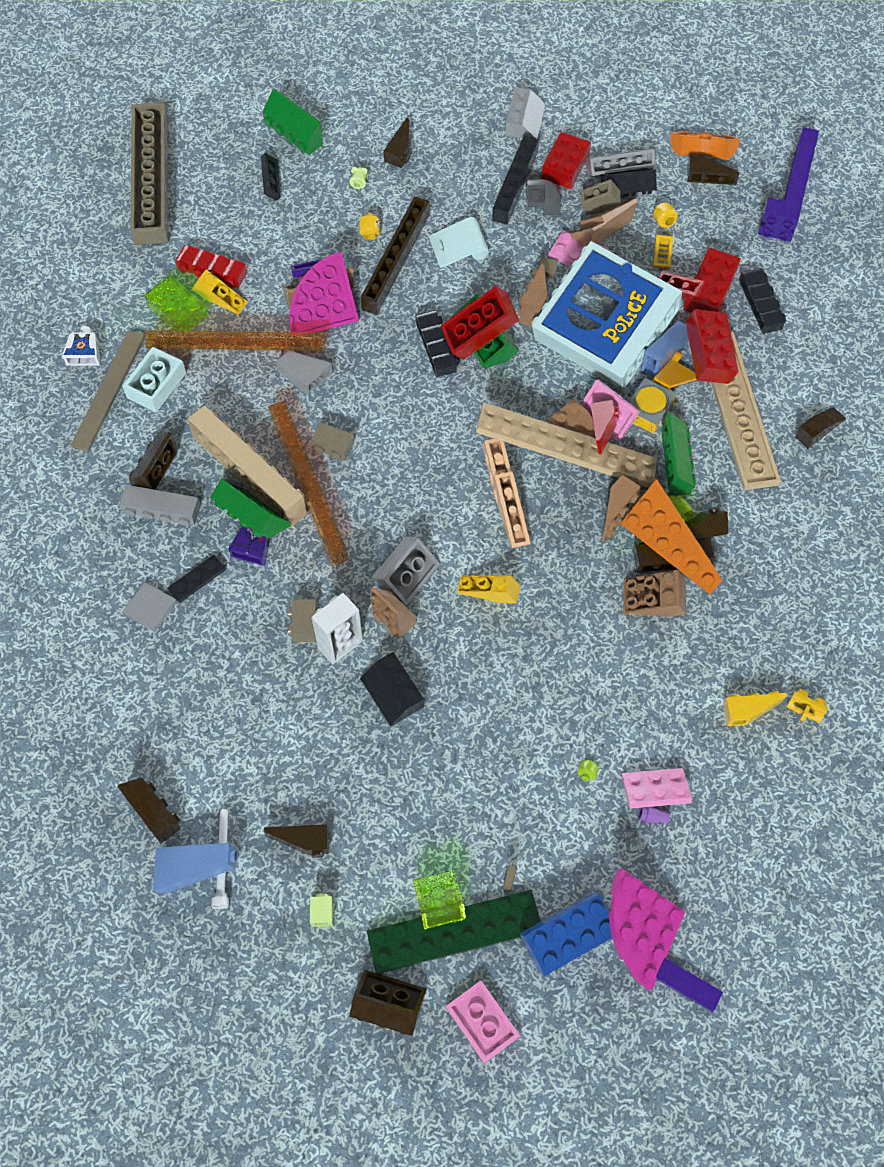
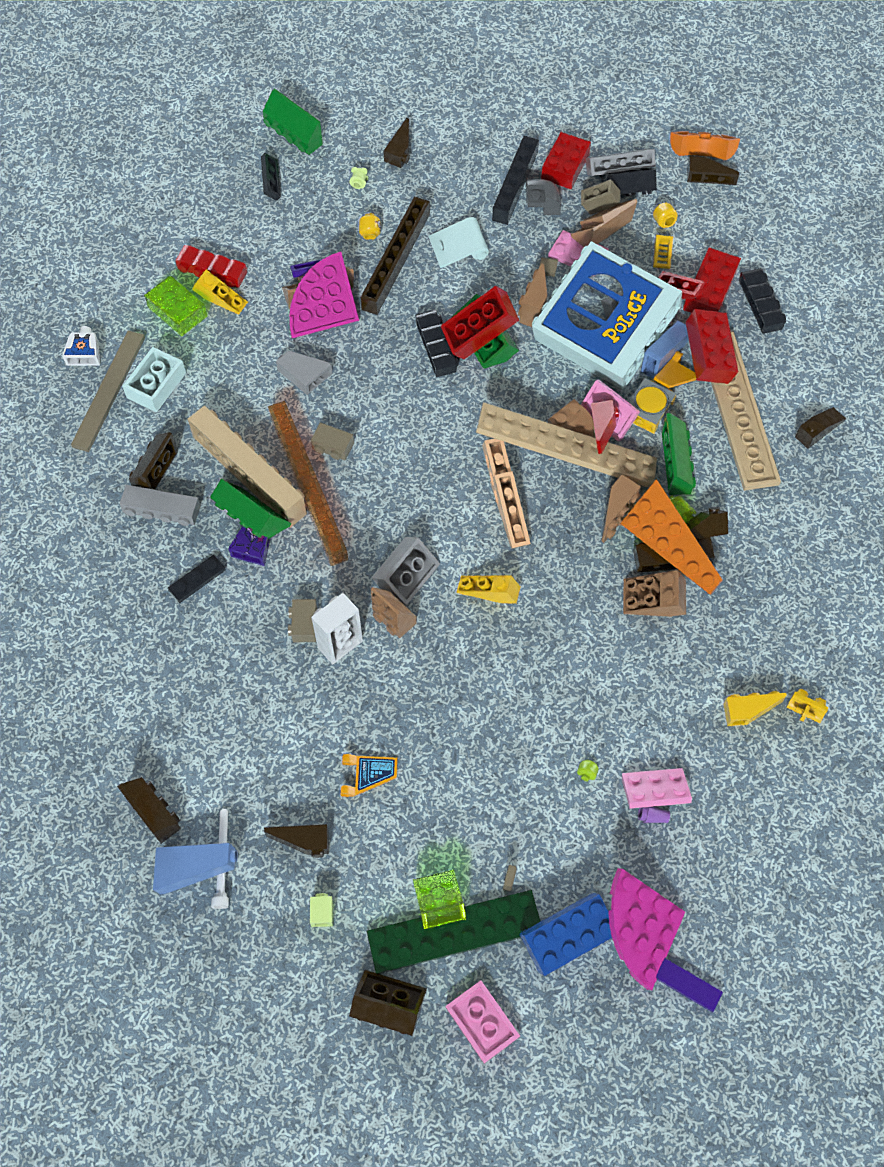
light grey tile [122,582,177,632] -> none
dark tan brick [130,102,168,245] -> none
clear orange brick [145,330,325,352] -> none
black slope [360,652,425,727] -> none
light grey slope [505,87,545,139] -> none
dark purple brick [758,127,819,242] -> none
none -> flag [340,754,397,797]

